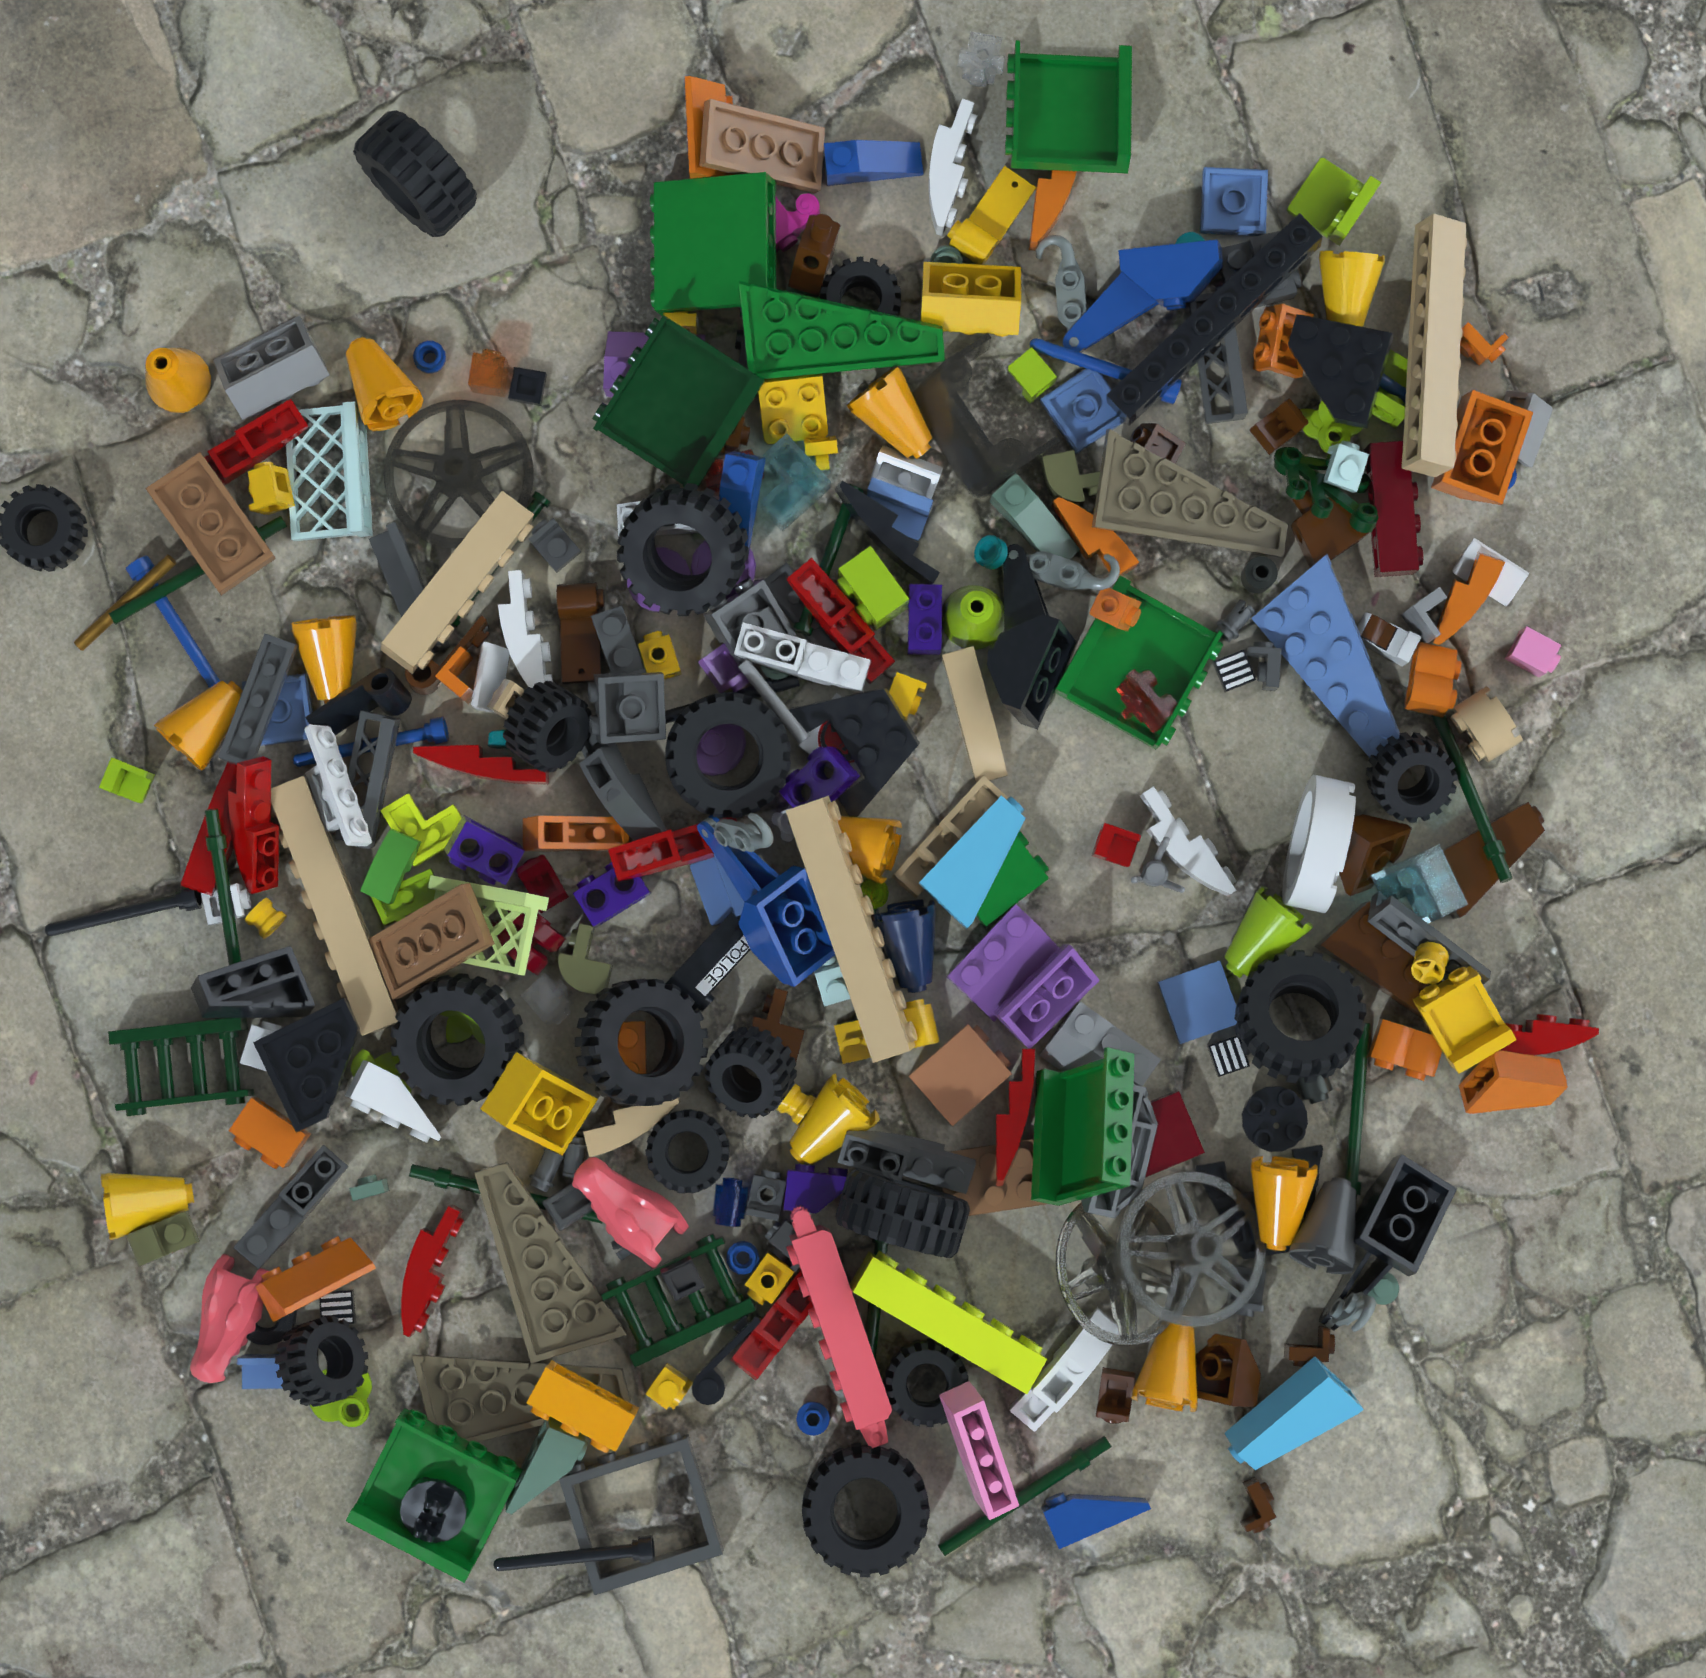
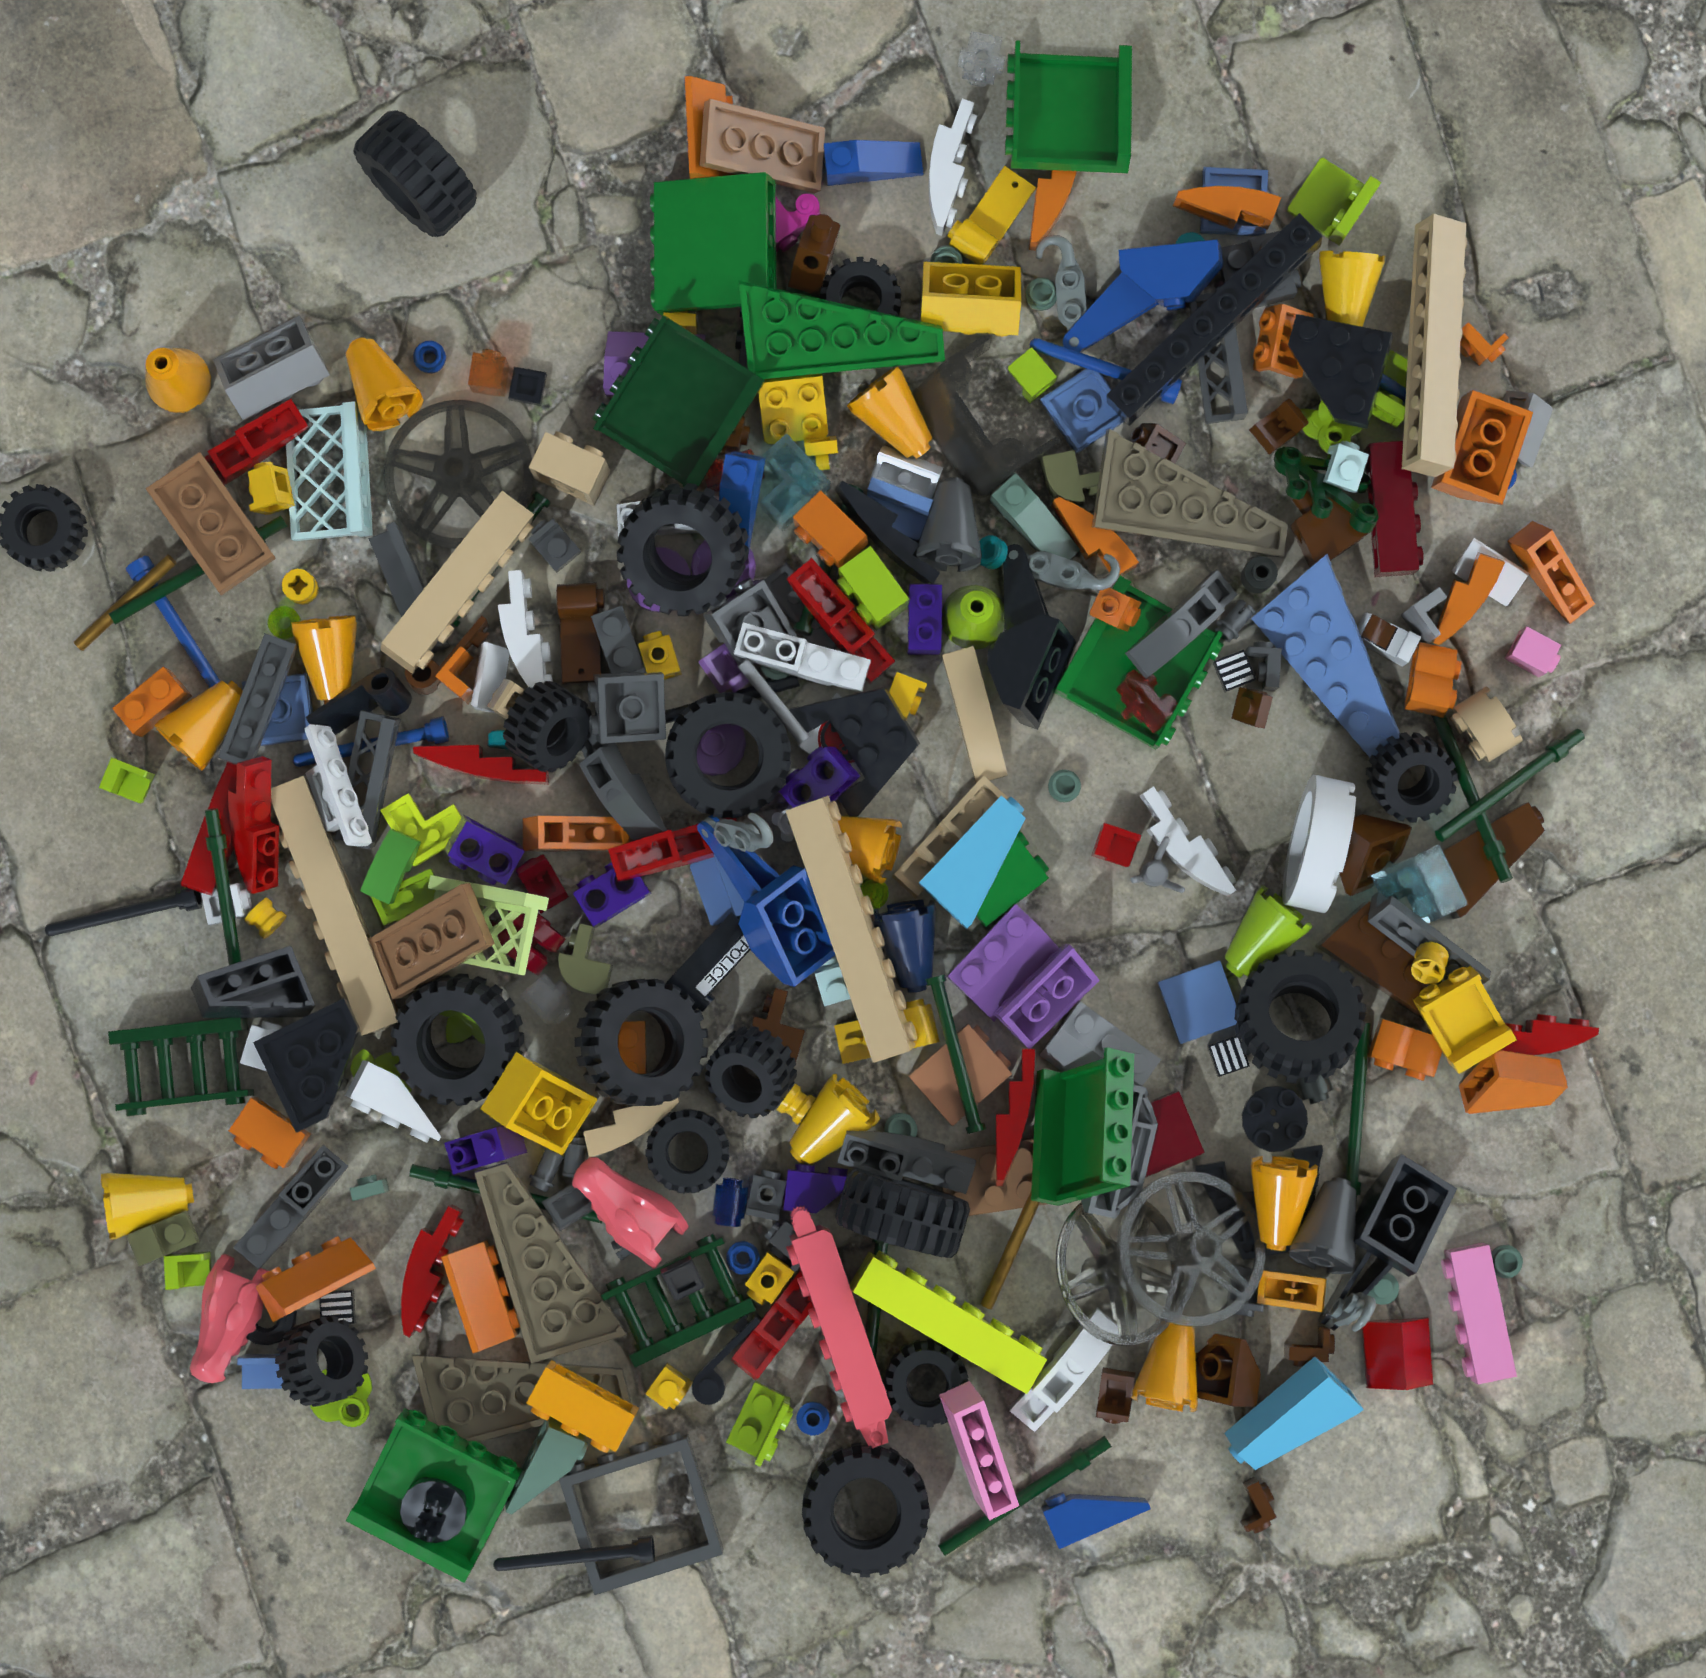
none -> orange brick [112,666,192,737]
none -> lime panel [164,1252,211,1290]
none -> clear neon green plate [268,606,301,639]
none -> yellow wheel [282,569,319,605]
none -> orange slope [441,1240,520,1353]
none -> dark purple slope [444,1125,528,1175]
none -> tan brick [529,431,610,506]
none -> lime bracket [726,1381,793,1467]
none -> orange brick [792,490,869,568]
none -> sand green plate [884,1113,917,1137]
none -> dark grey cone [916,477,982,572]
none -> dark green bar [926,974,986,1134]
none -> pearl gold bar [980,1191,1040,1310]
none -> sand green plate [1025,278,1057,311]
none -> sand green plate [1048,770,1081,803]
none -> dark grey slope [1125,569,1238,678]
none -> orange slope [1173,186,1282,230]
none -> reddish brown bracket [1231,687,1273,729]
none -> light orange slope [1257,1270,1327,1312]
none -> red slope [1362,1317,1433,1390]
none -> dark green bar [1435,729,1585,842]
none -> bright pink brick [1441,1243,1517,1384]
none -> sand green plate [1491,1245,1523,1278]
none -> orange slope [1508,521,1595,624]

